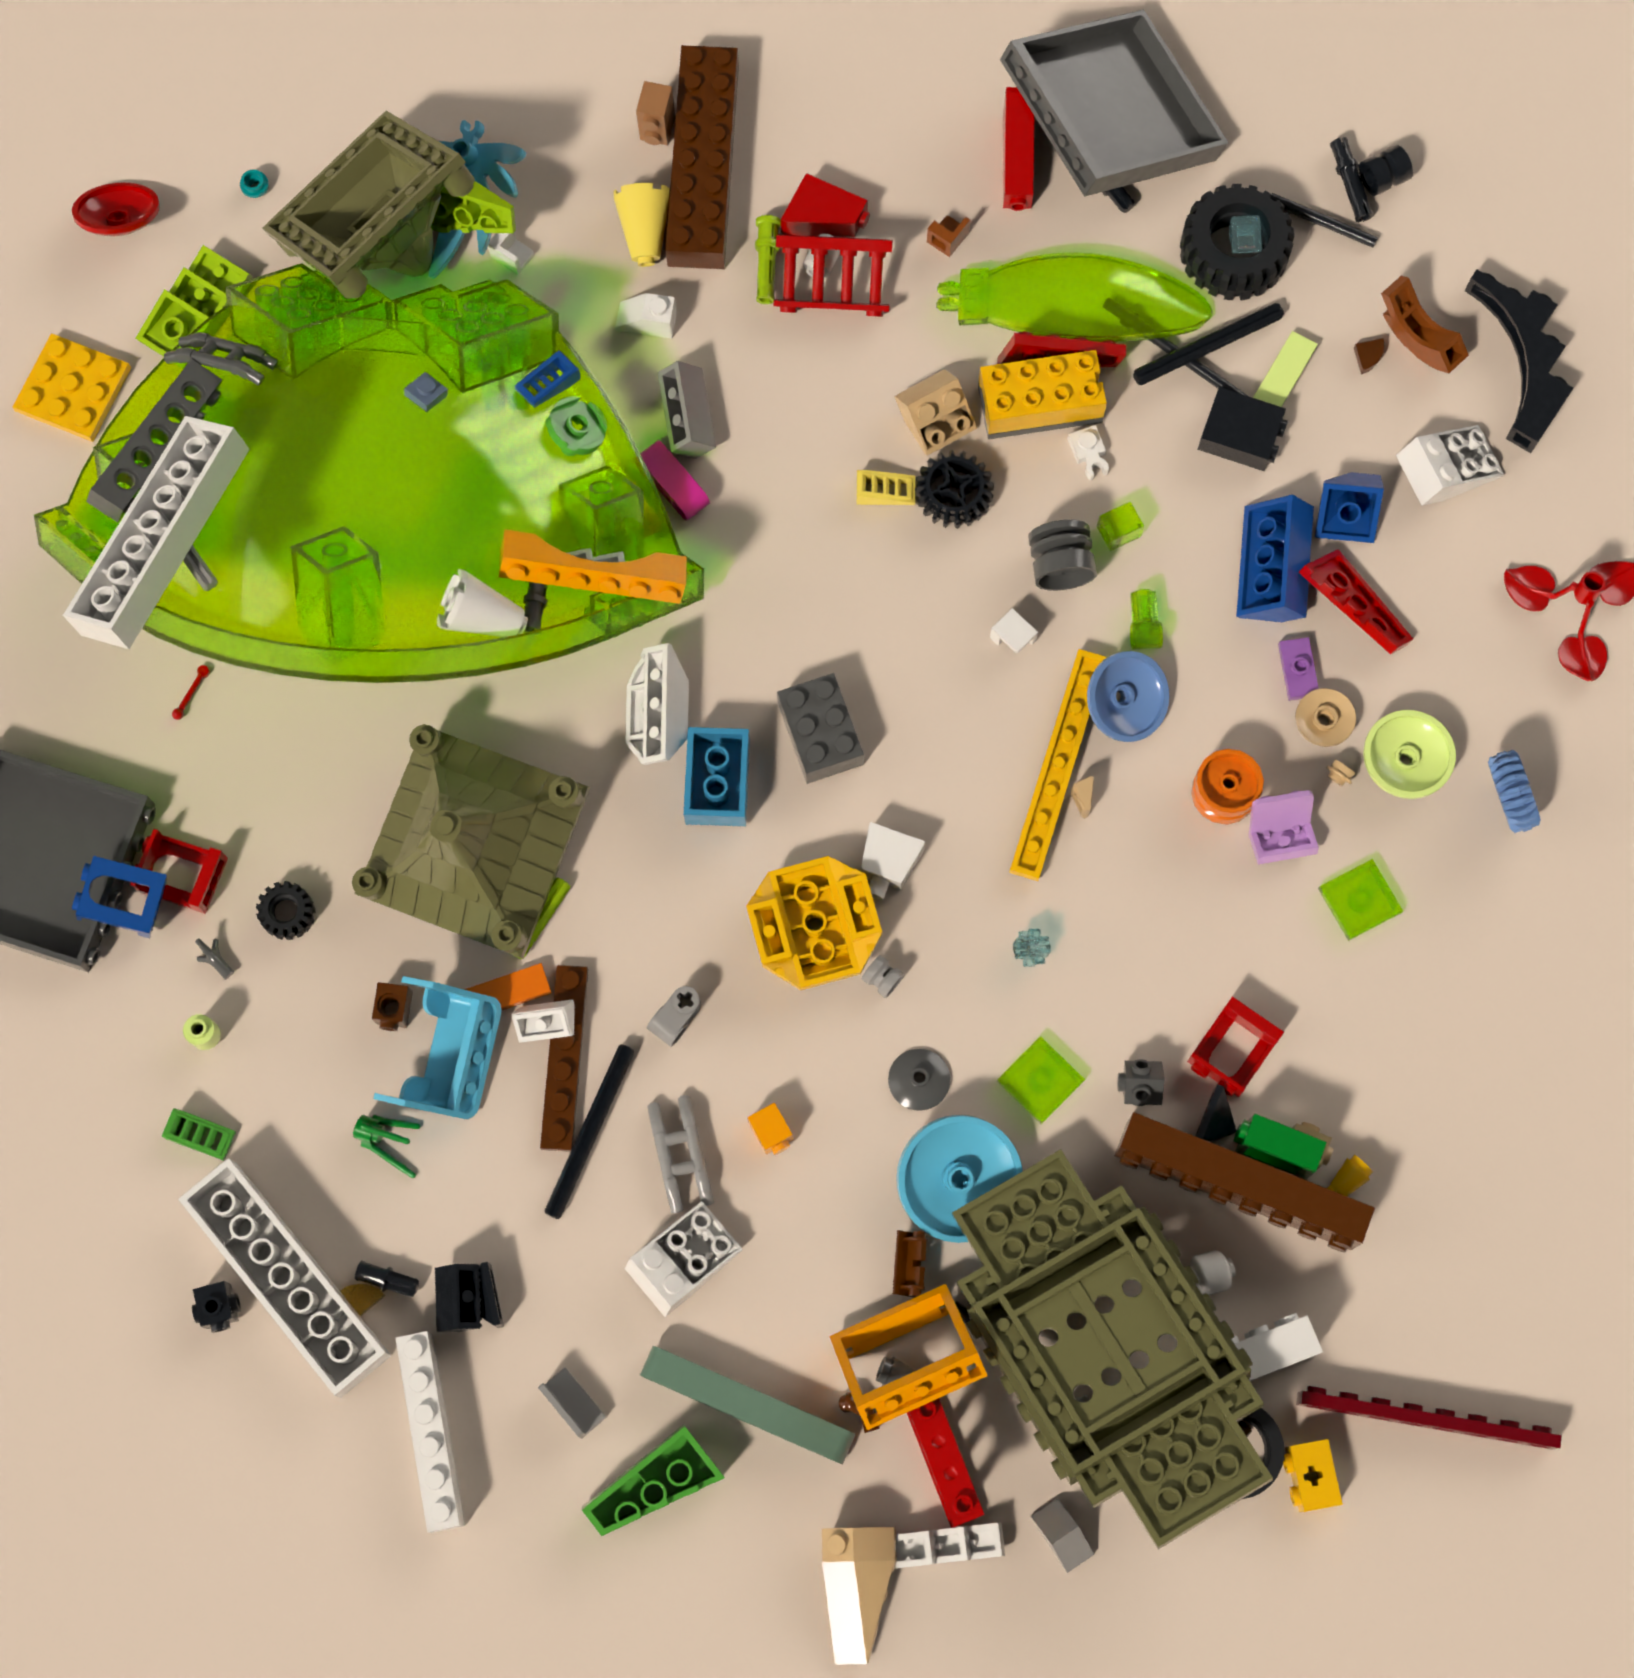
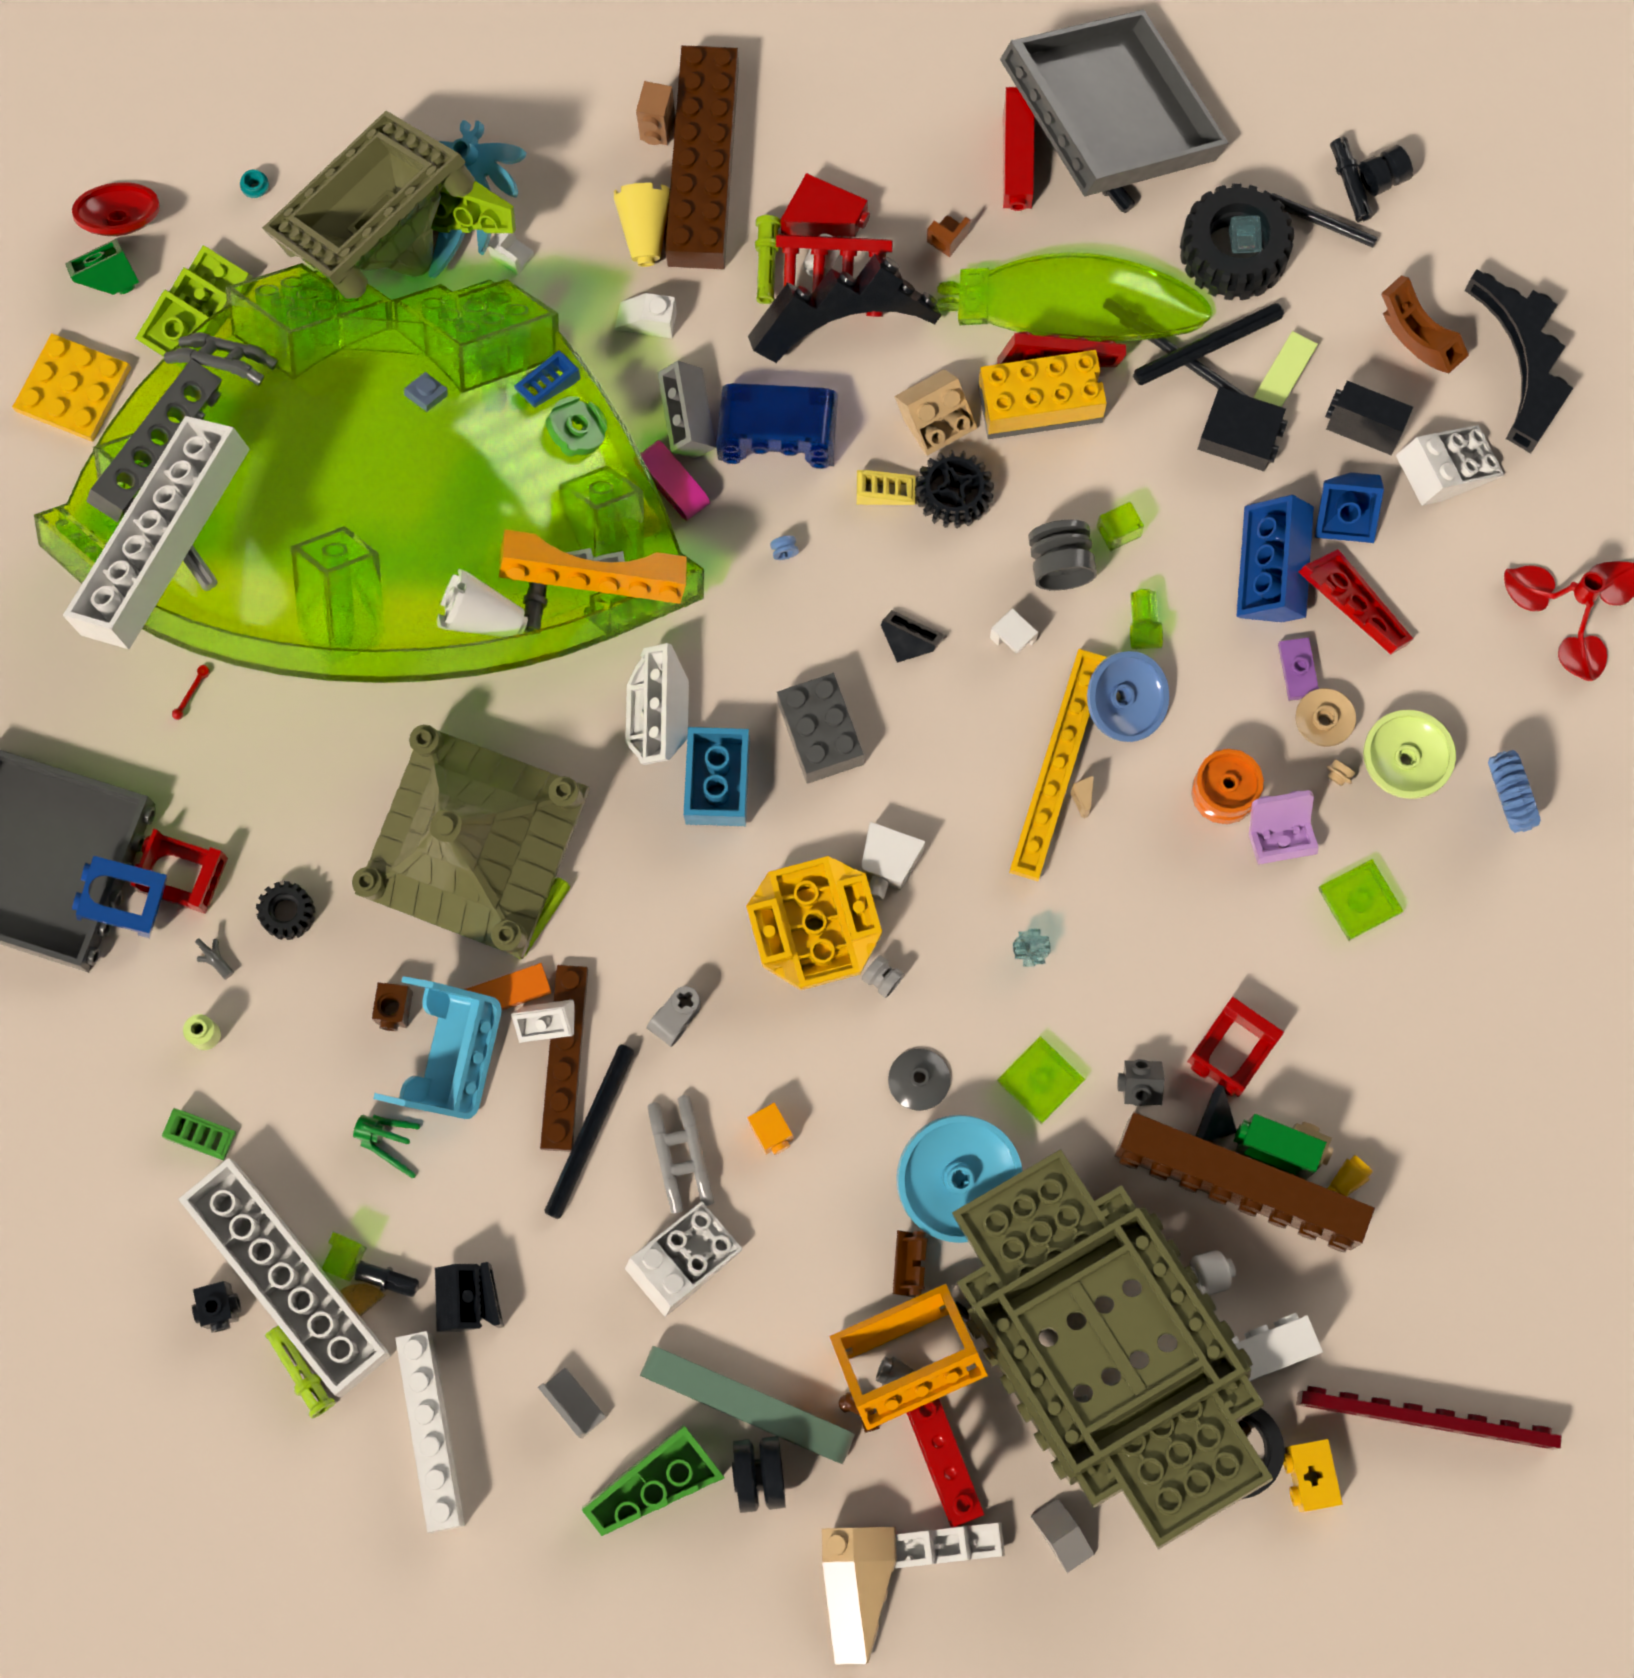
white plate [1067,425,1109,480] -> none
reddish brown tile [1354,338,1384,374] -> none
none -> green slope [65,238,139,295]
none -> lime pin [265,1325,336,1419]
none -> clear neon green panel [322,1232,367,1282]
none -> clear blue windscreen [716,383,838,469]
none -> black wheel [732,1436,786,1513]
none -> black arch [748,254,942,363]
none -> medium blue bush [770,535,799,560]
none -> black slope [881,610,945,663]
none -> black brick [1325,380,1413,455]

